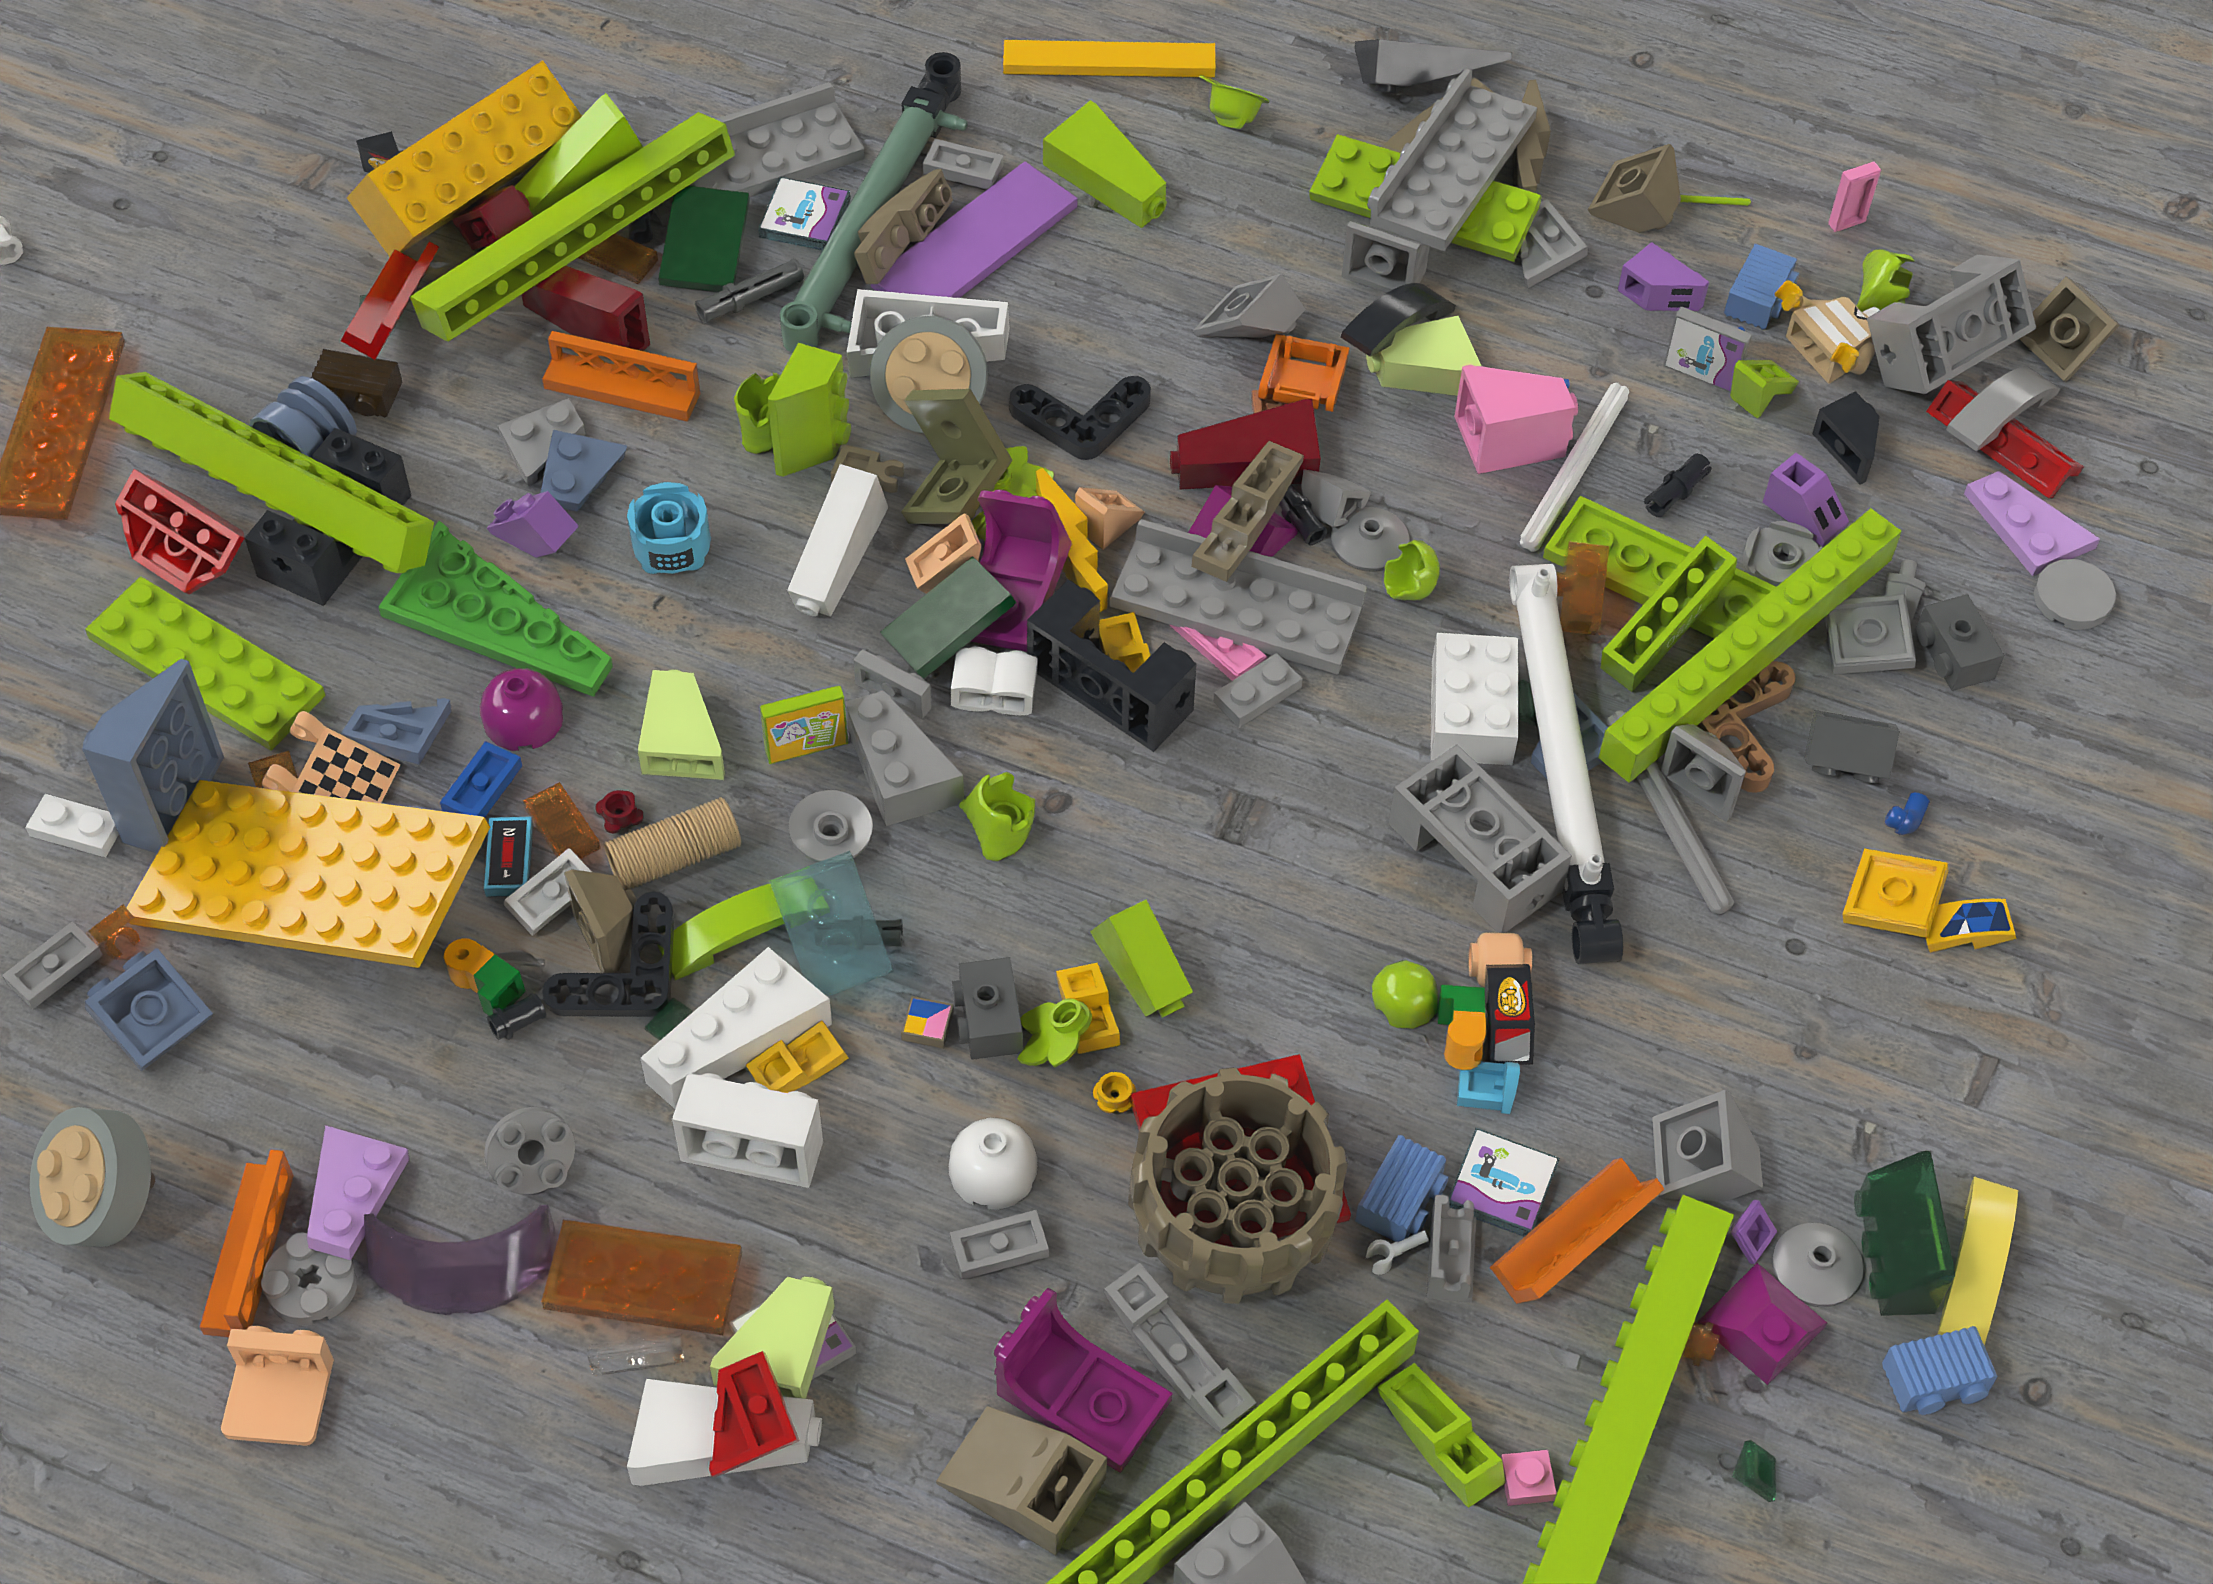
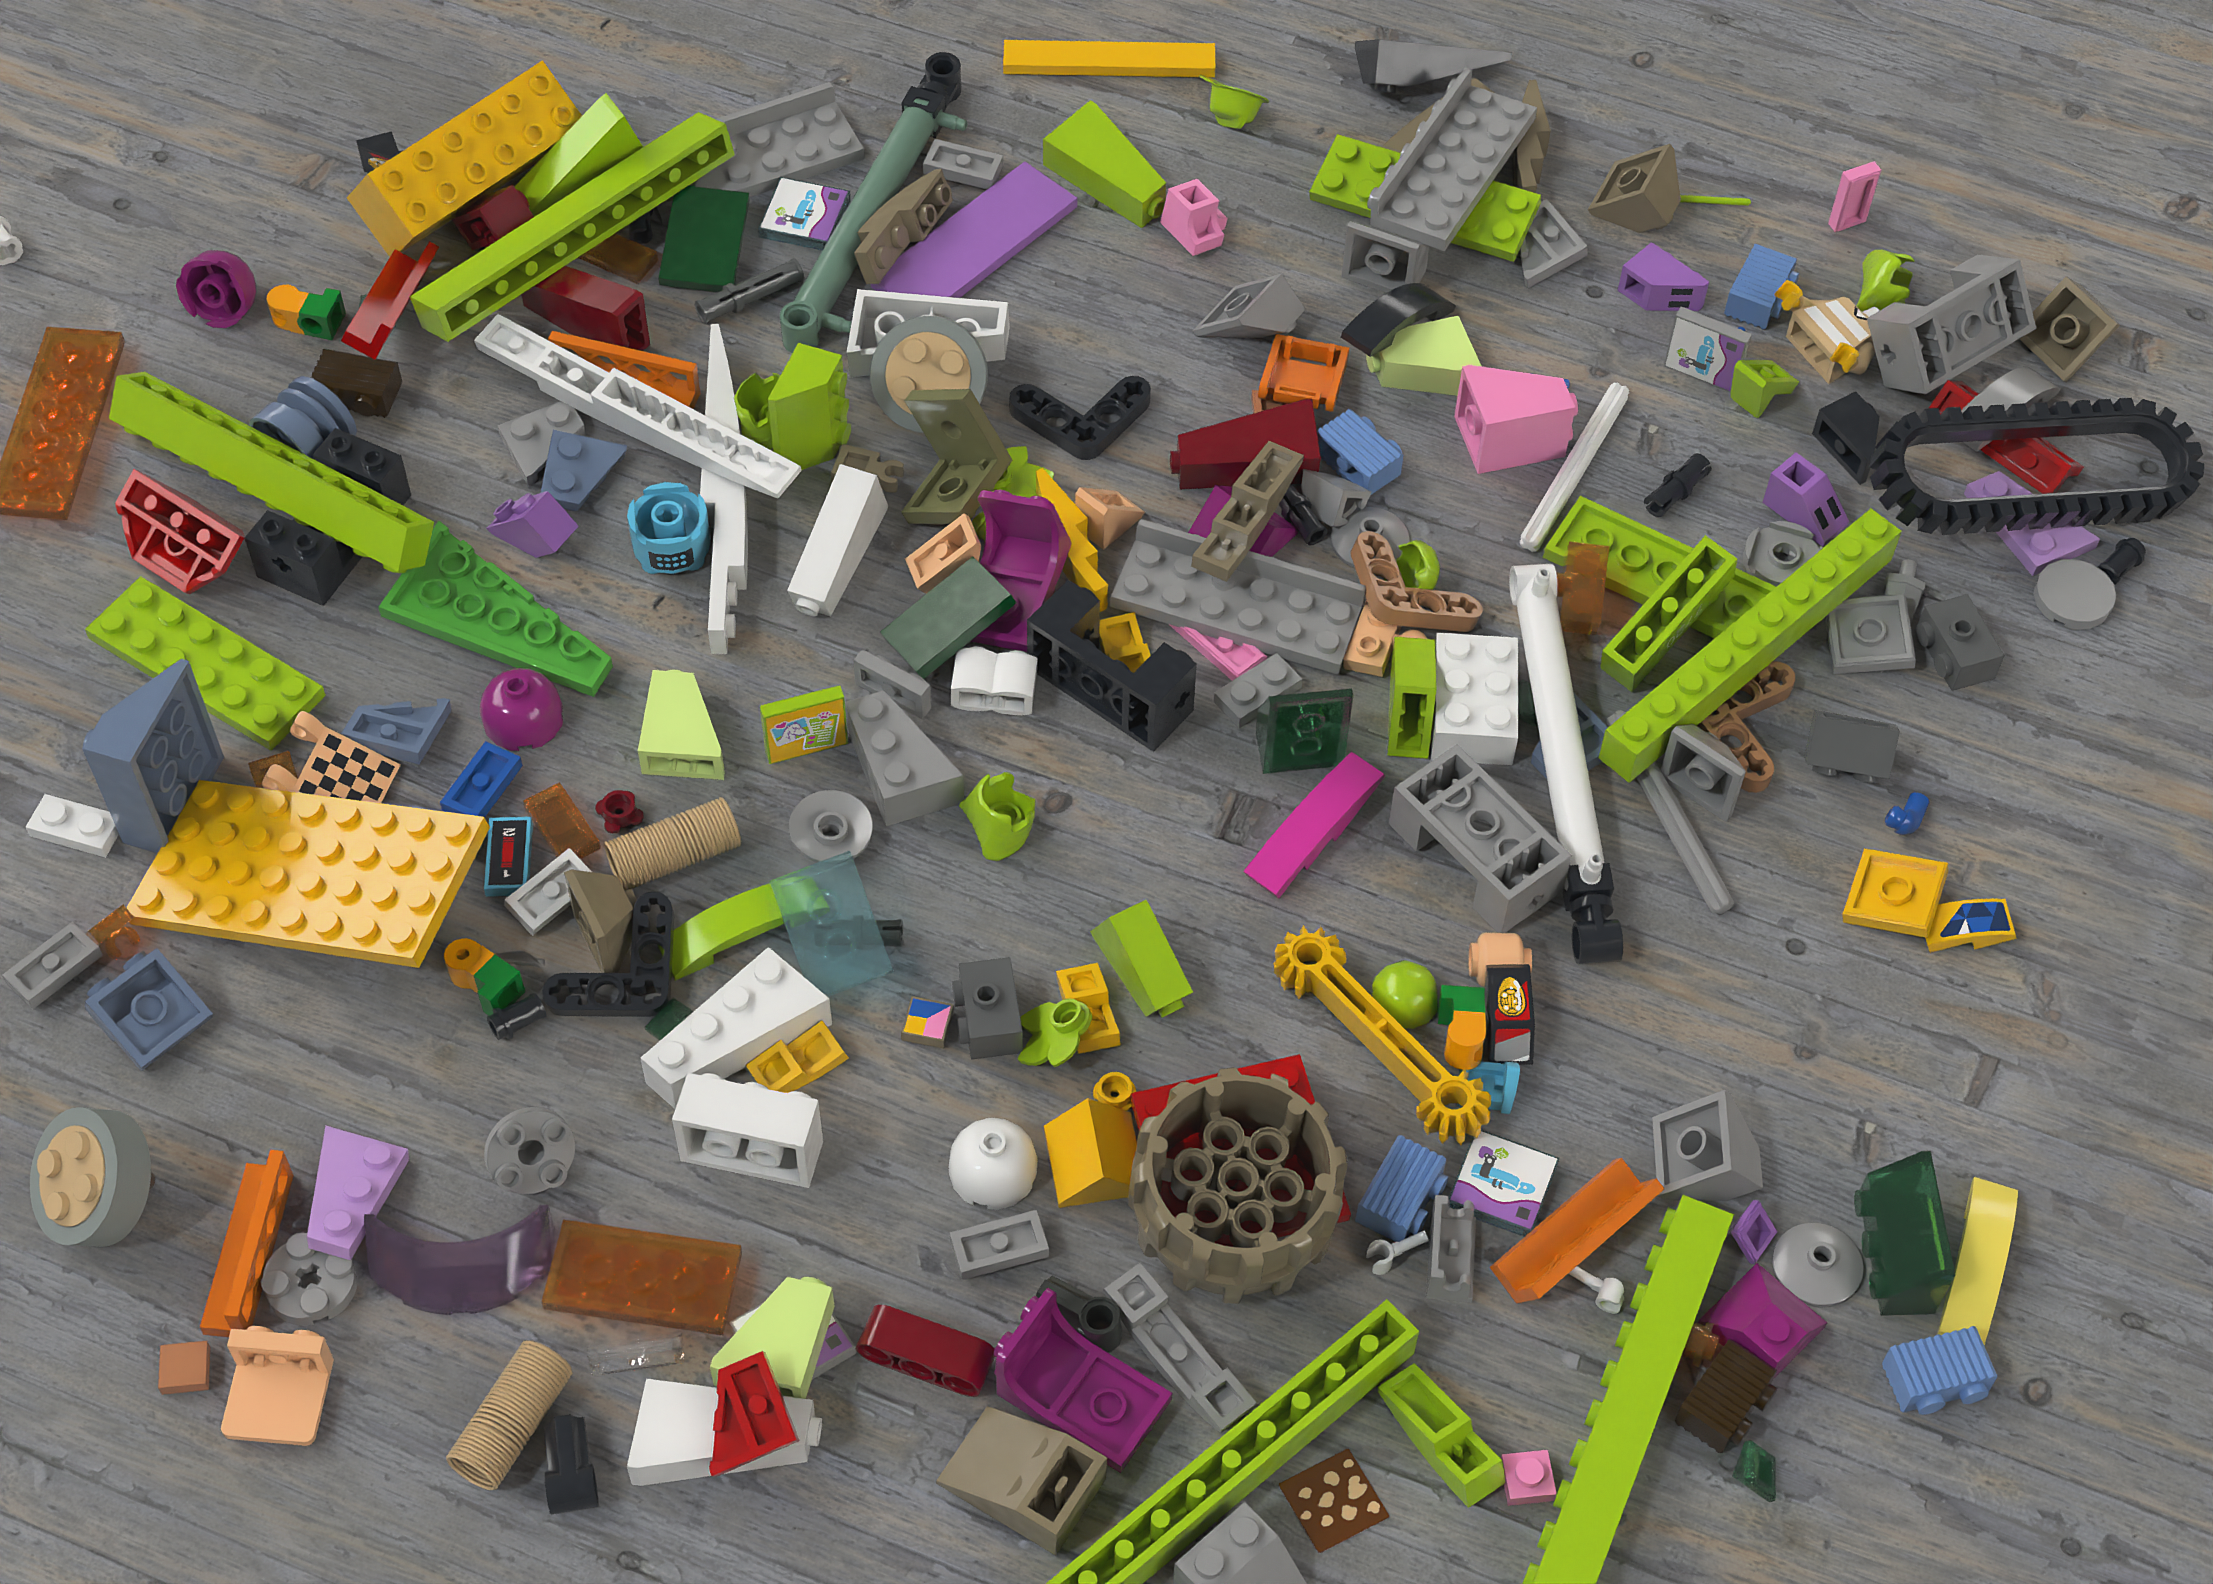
none -> nougat tile [158,1341,211,1395]
none -> magenta cylinder [176,250,256,328]
none -> leg [266,285,346,341]
none -> tan piece [446,1340,573,1490]
none -> white slope [474,314,802,498]
none -> black piece [544,1414,599,1515]
none -> white slope [700,324,748,654]
none -> dark red beam [855,1304,995,1397]
none -> pearl dark grey piece [1036,1275,1122,1353]
none -> yellow slope [1044,1098,1137,1208]
none -> bright pink brick [1160,179,1228,256]
none -> dark pink slope [1243,751,1385,899]
none -> clear green slope [1256,688,1354,774]
none -> yellow arm [1273,925,1491,1145]
none -> reddish brown sticker [1279,1449,1389,1553]
none -> medium blue brick [1317,408,1404,495]
none -> light nougat plate [1343,600,1428,677]
none -> medium nougat beam [1351,531,1483,632]
none -> lime slope [1387,637,1437,759]
none -> white hand [1568,1266,1624,1314]
none -> dark brown brick [1675,1339,1778,1453]
none -> black piece [1869,398,2205,535]
none -> black pin [2098,538,2146,585]

